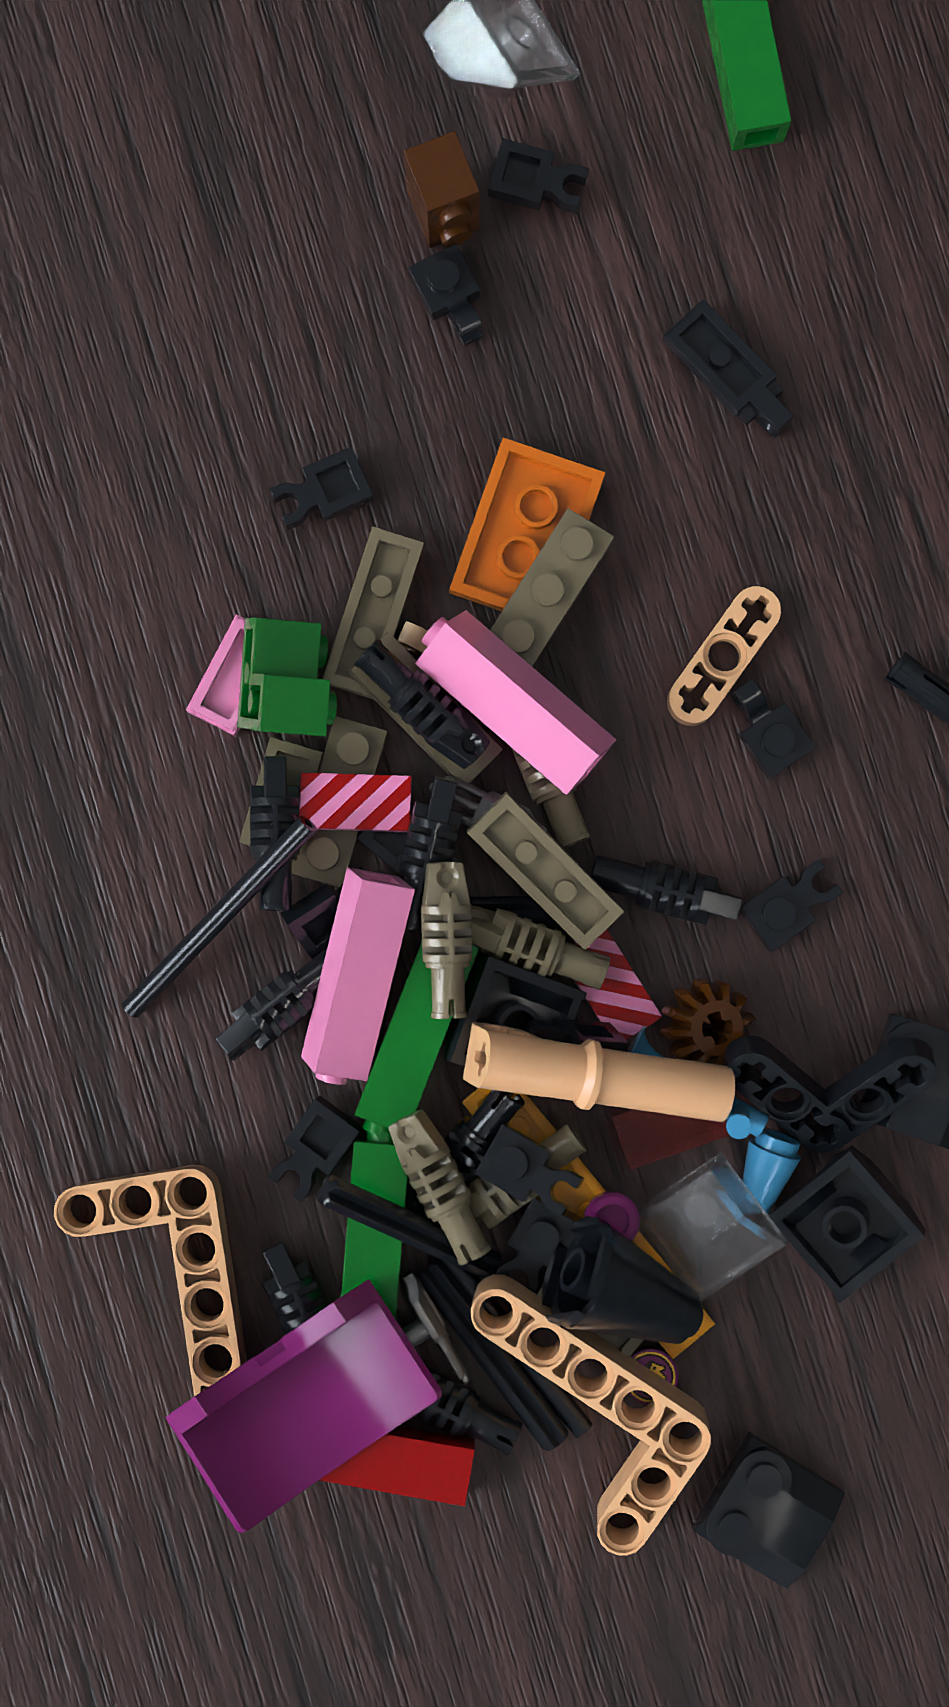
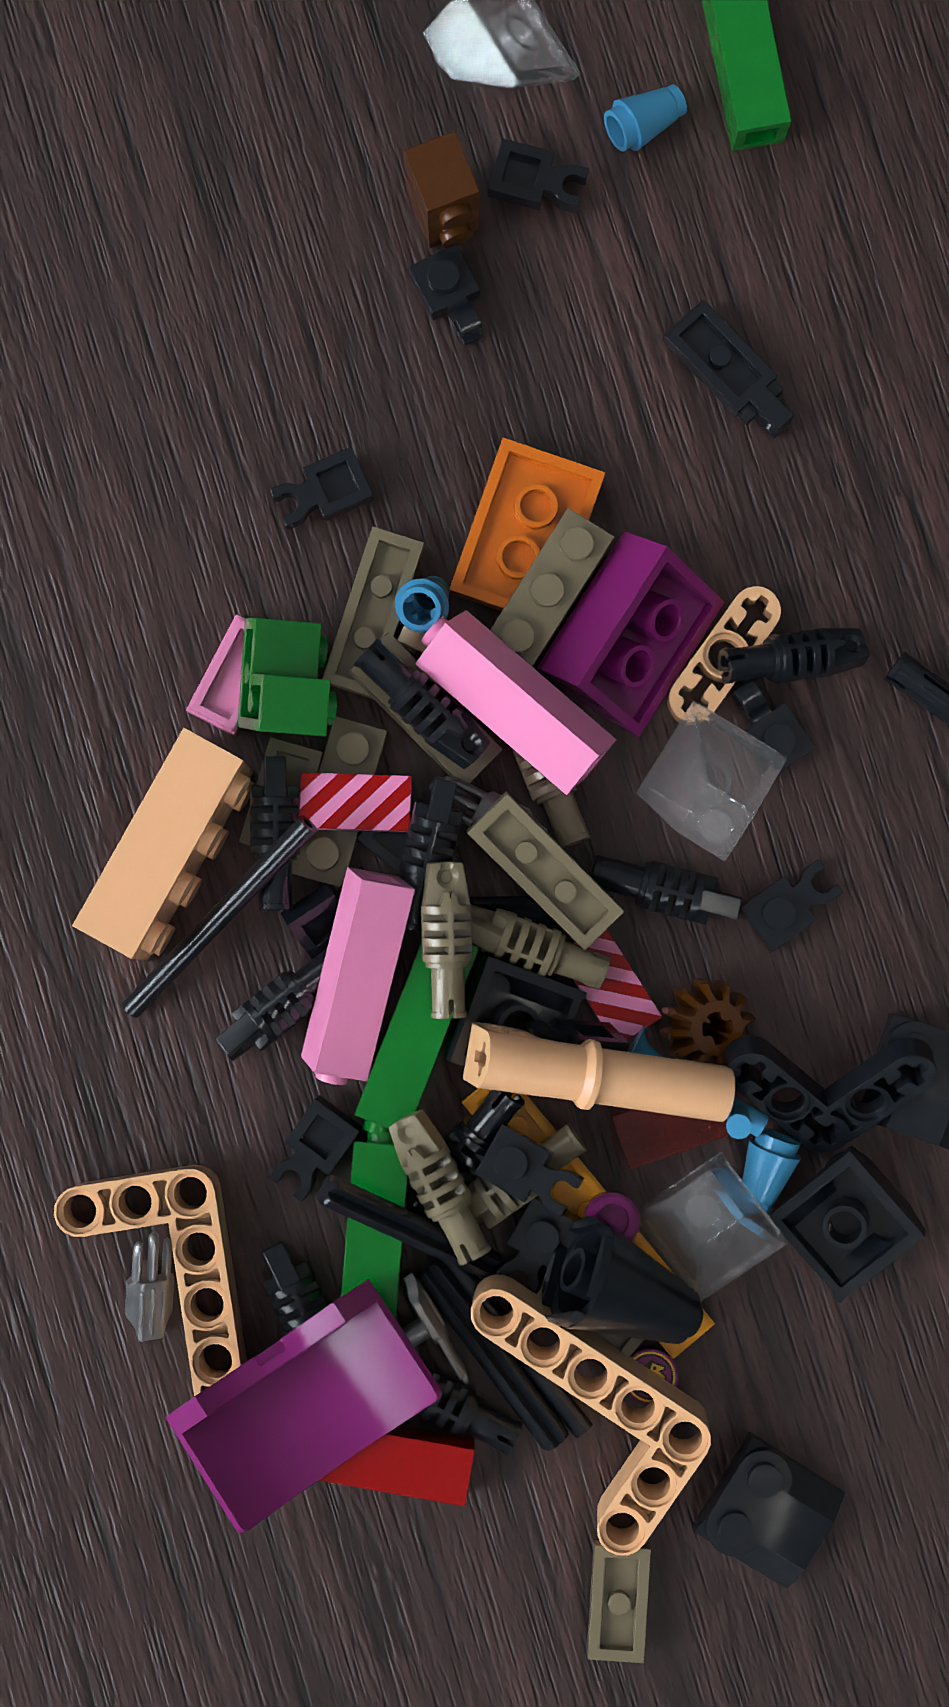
none -> light nougat brick [72,728,256,961]
none -> flat silver piece [125,1232,174,1342]
none -> dark azure cone [395,576,450,633]
none -> magenta slope [537,531,725,738]
none -> dark tan plate [587,1540,651,1663]
none -> dark azure cone [604,84,687,152]
none -> clear slope [636,700,787,861]
none -> black hinge [718,628,870,684]

